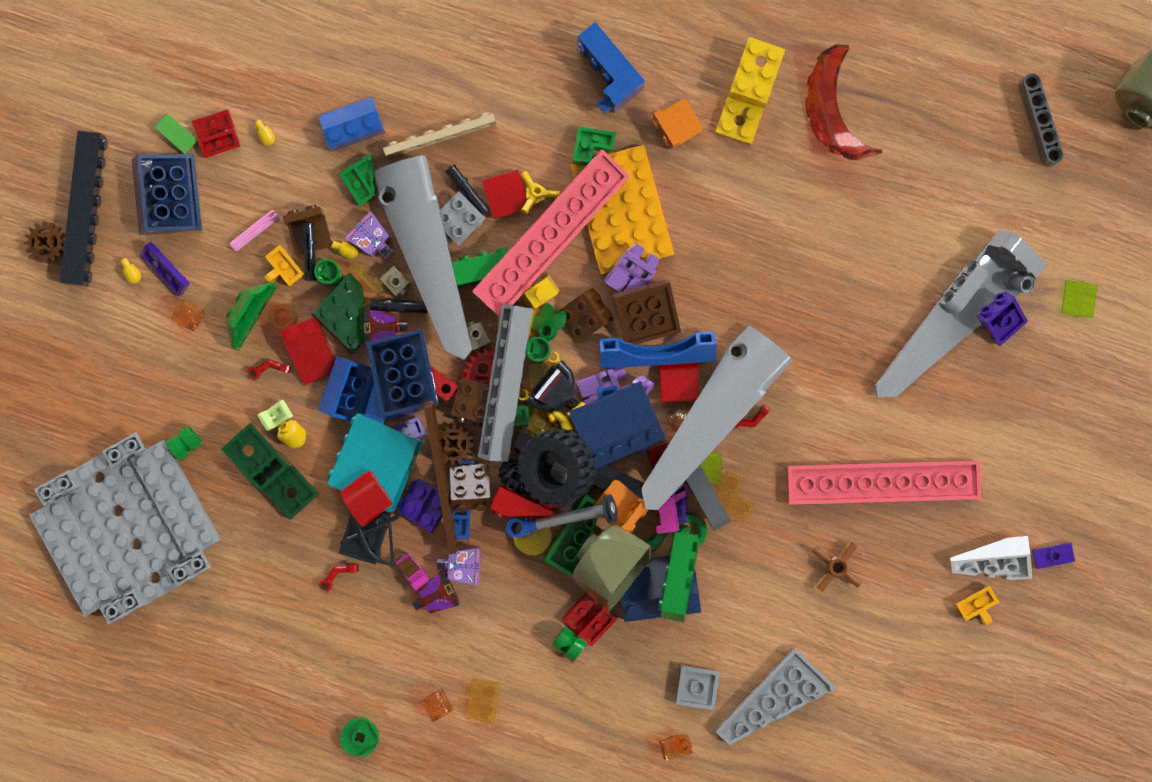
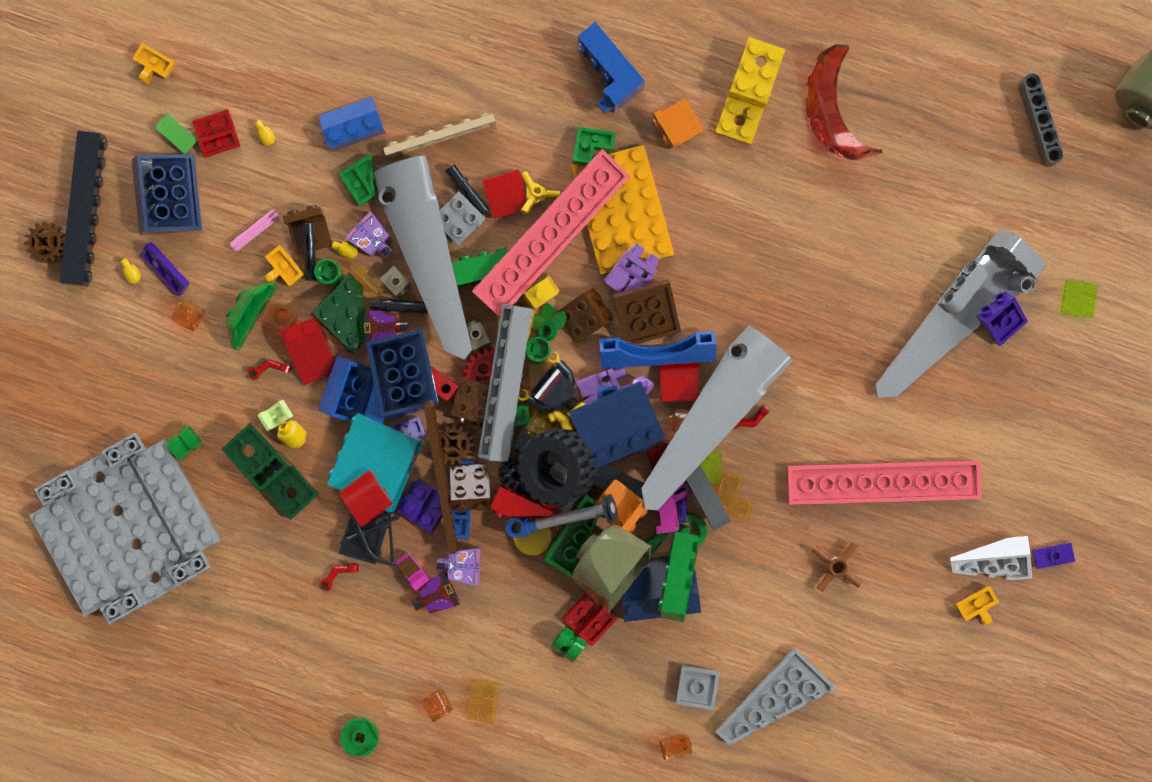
none -> light orange plate [132,43,177,85]

